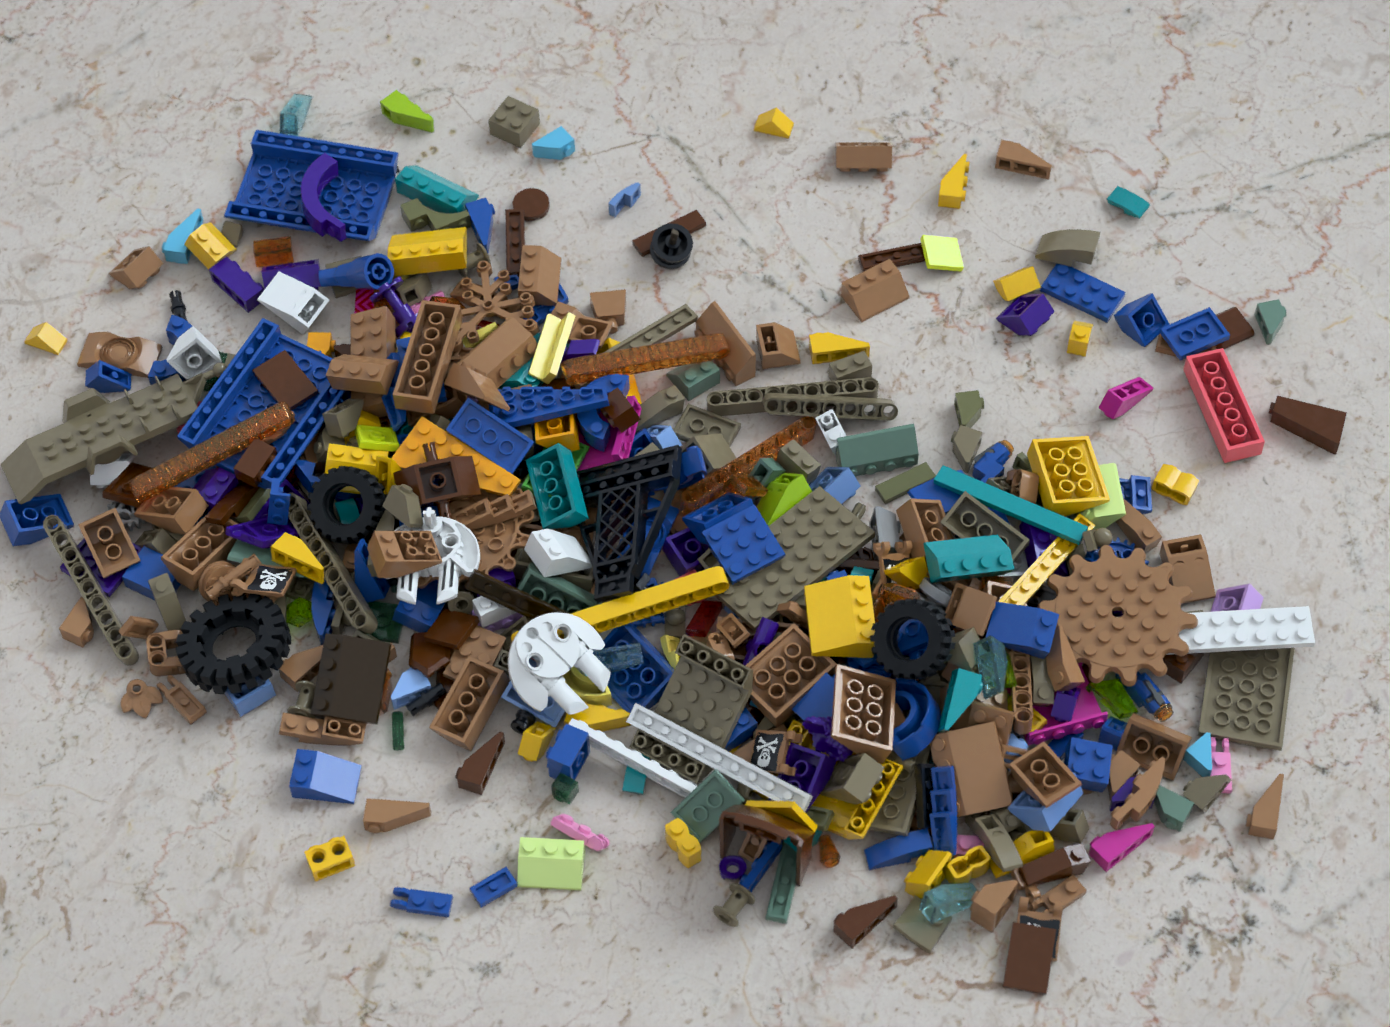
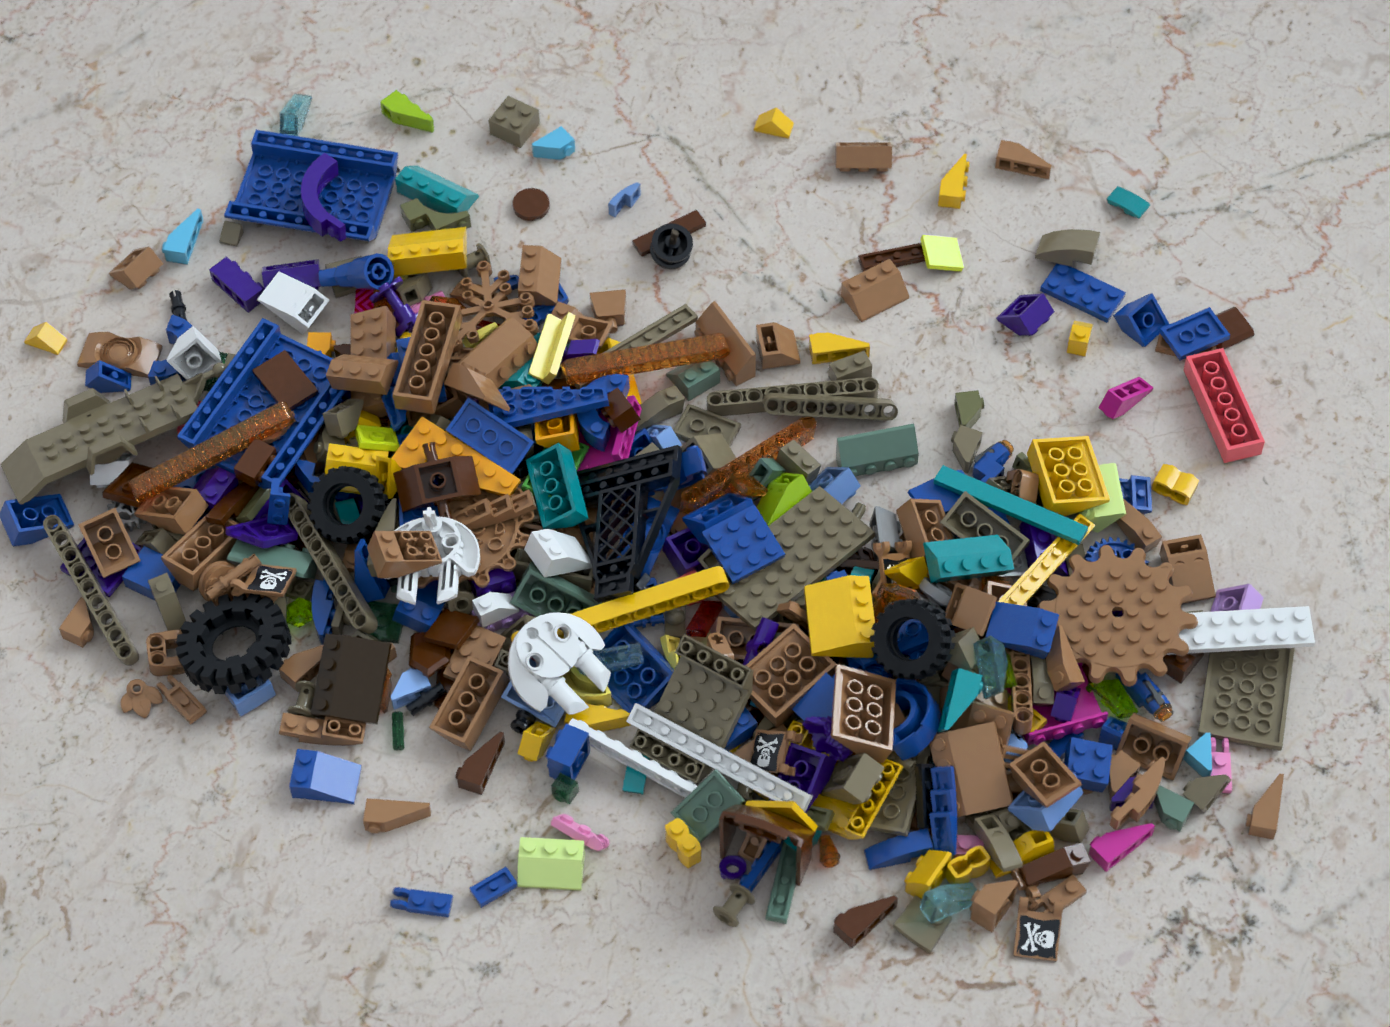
medium nougat tile [119,616,159,640] -> none
yellow slope [184,222,237,270] -> none
clear orange bracket [253,236,294,267] -> none
yellow slope [271,532,324,584] -> none
yellow brick [304,836,355,882] -> none
dark tan slope [382,484,423,528] -> none
blue slope [465,197,495,254] -> none
dark brown tile [465,569,571,619] -> none
reddish brown tile [505,209,525,277] -> none
medium nougat slope [716,612,752,650] -> none
white slope [815,409,847,457] -> none
olive tile [875,462,936,504] -> none
yellow brick [993,266,1041,301] -> none
reddish brown tile [1003,922,1056,995] -> none
dark tan tile [1082,527,1112,552] -> none
sand green slope [1254,299,1287,345] -> none
reddish brown slope [1269,396,1347,454] -> none

